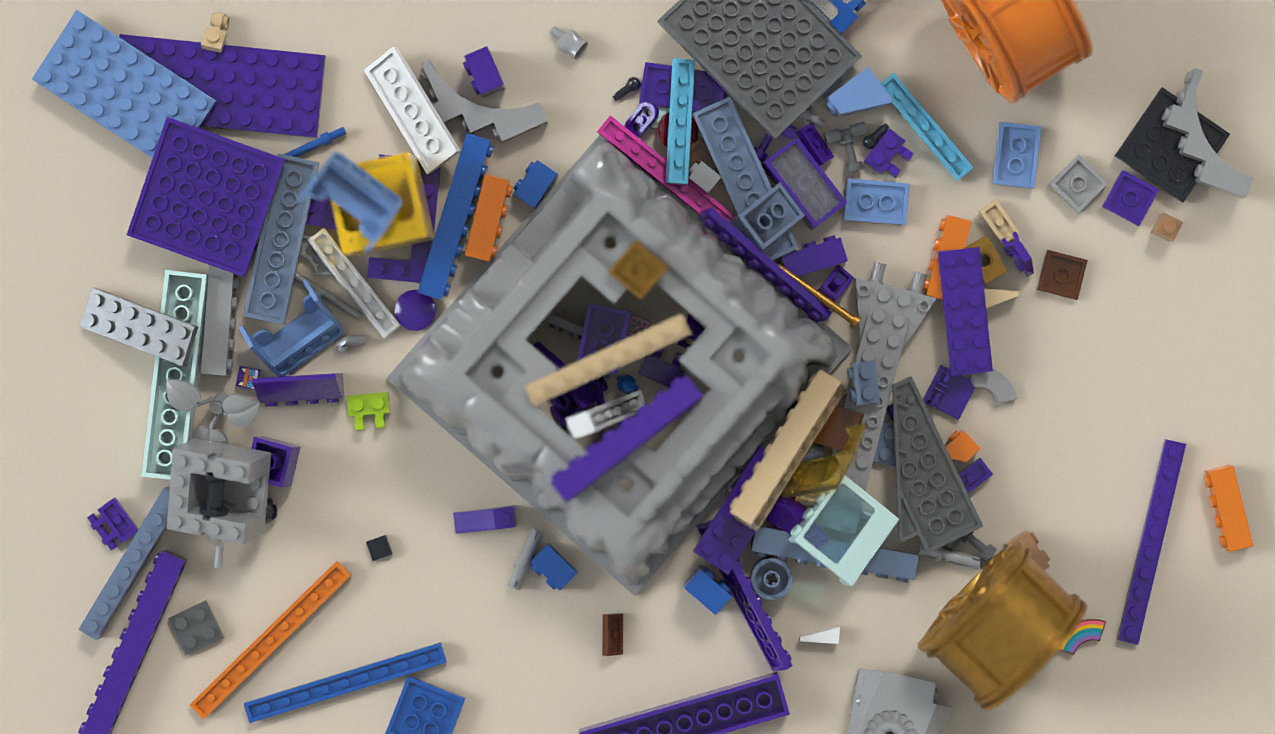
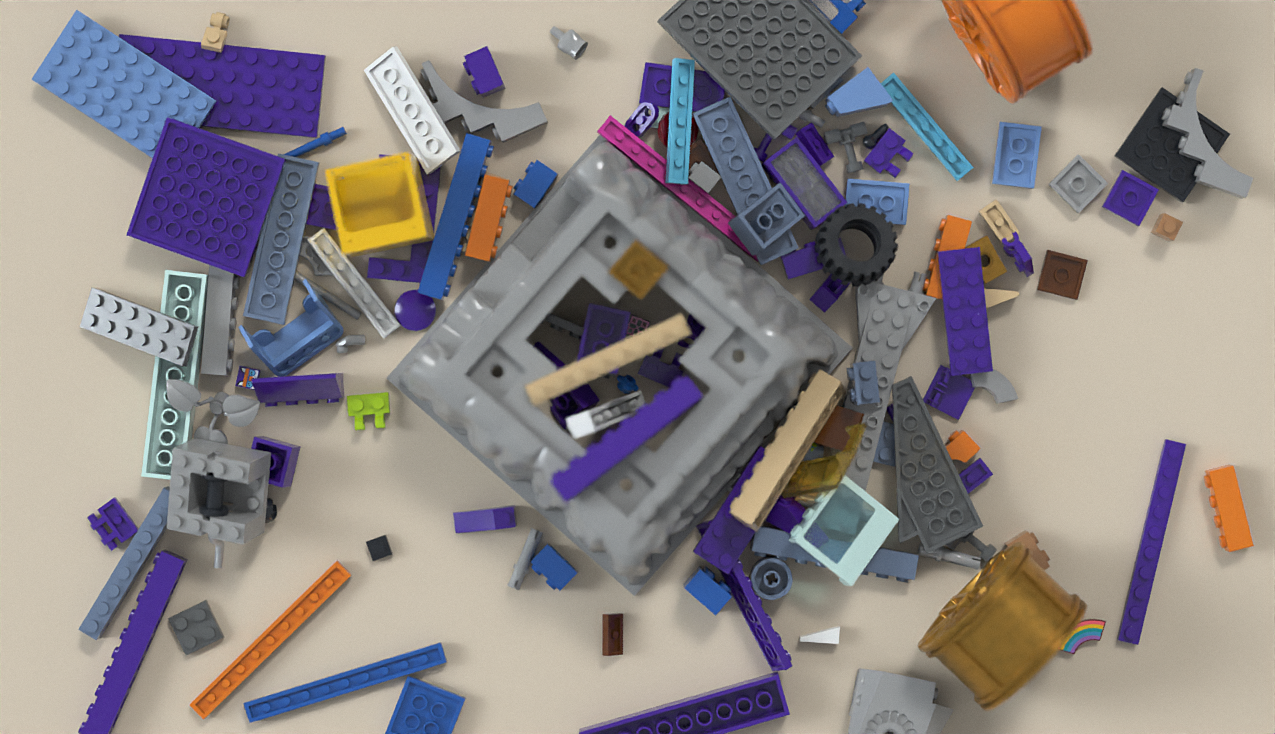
medium blue windscreen [298,152,402,252] -> none
dark purple bar [588,376,608,406] -> none
black piece [612,77,641,101] -> none
dark purple plate [697,207,832,322] -> none
pearl gold bar [777,264,862,329] -> none
none -> black tyre [814,203,898,287]

